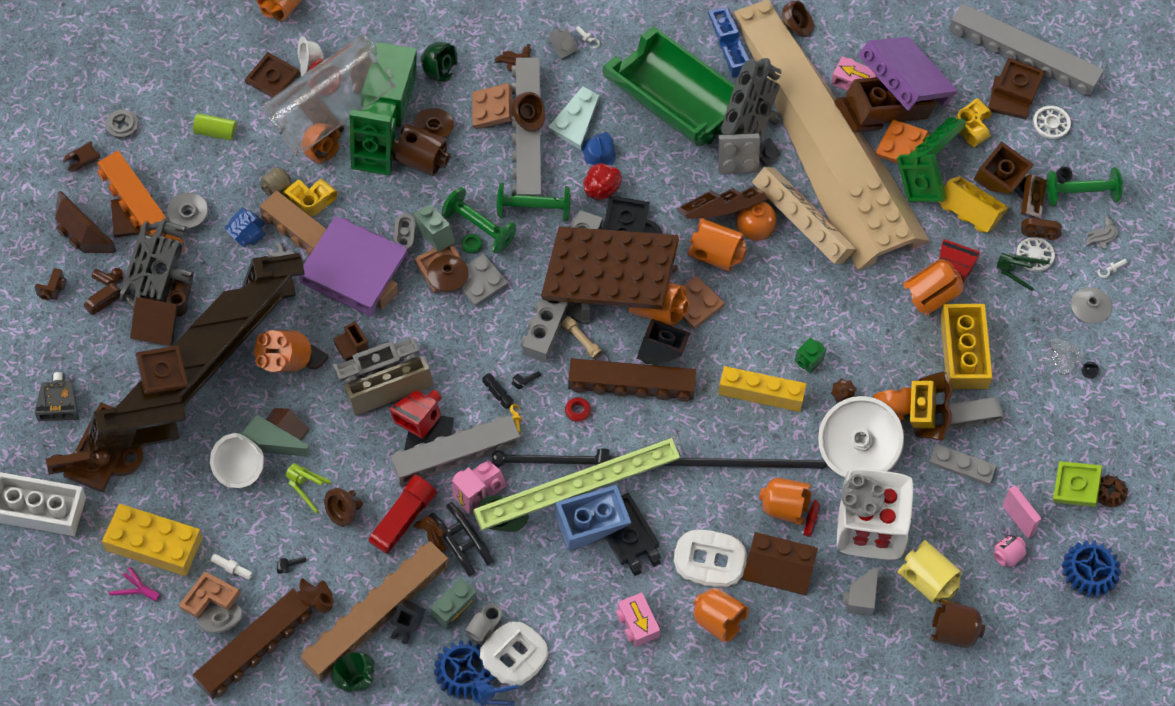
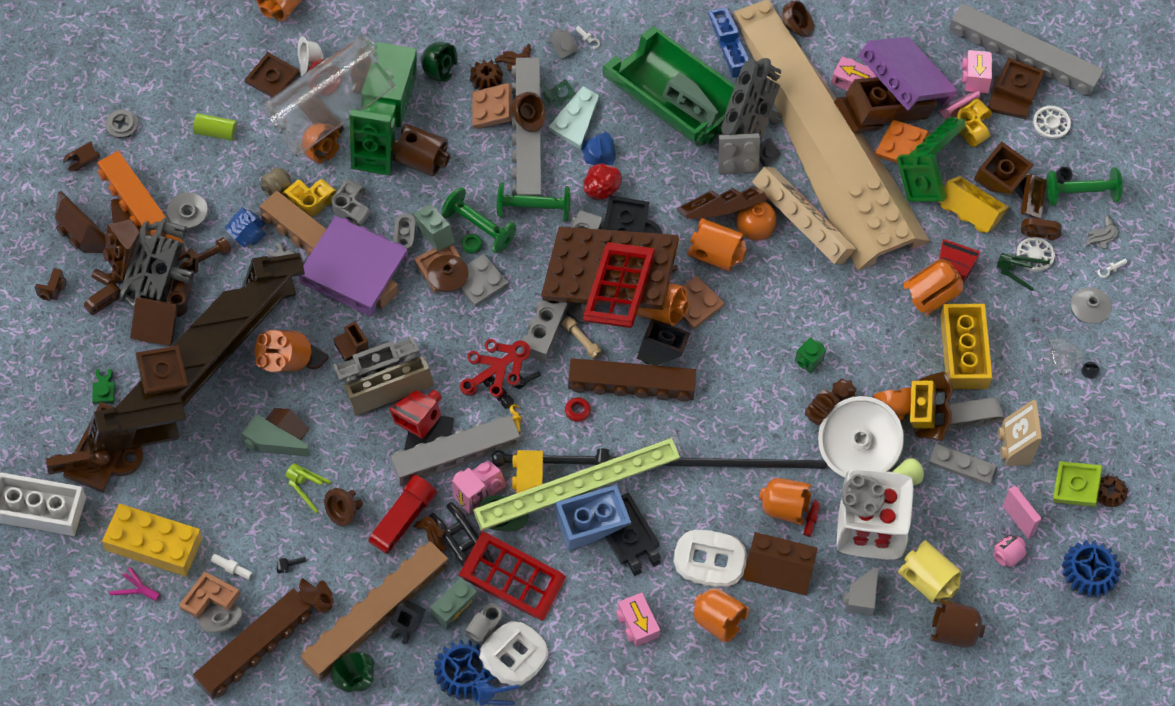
dark grey torso [35,372,79,421] -> none
white cylinder [210,433,264,488] -> none
reddish brown dish [414,108,454,138] -> none
yellow brick [718,366,806,412] -> none
none -> green plate [92,369,115,404]
none -> reddish brown slope [103,220,140,281]
none -> reddish brown bar [179,237,231,273]
none -> light grey piece [332,178,372,227]
none -> red piece [458,531,566,621]
none -> red plant [460,339,531,398]
none -> reddish brown gear [470,59,503,90]
none -> yellow brick [512,450,543,494]
none -> clear green bracket [540,79,576,107]
none -> red piece [583,242,655,328]
none -> sand green slope [662,73,718,128]
none -> reddish brown gear [805,389,839,425]
none -> yellowish green piece [893,458,924,486]
none -> bright pink slope [938,91,980,119]
none -> bright pink brick [962,50,992,93]
none -> tan slope [998,400,1042,466]

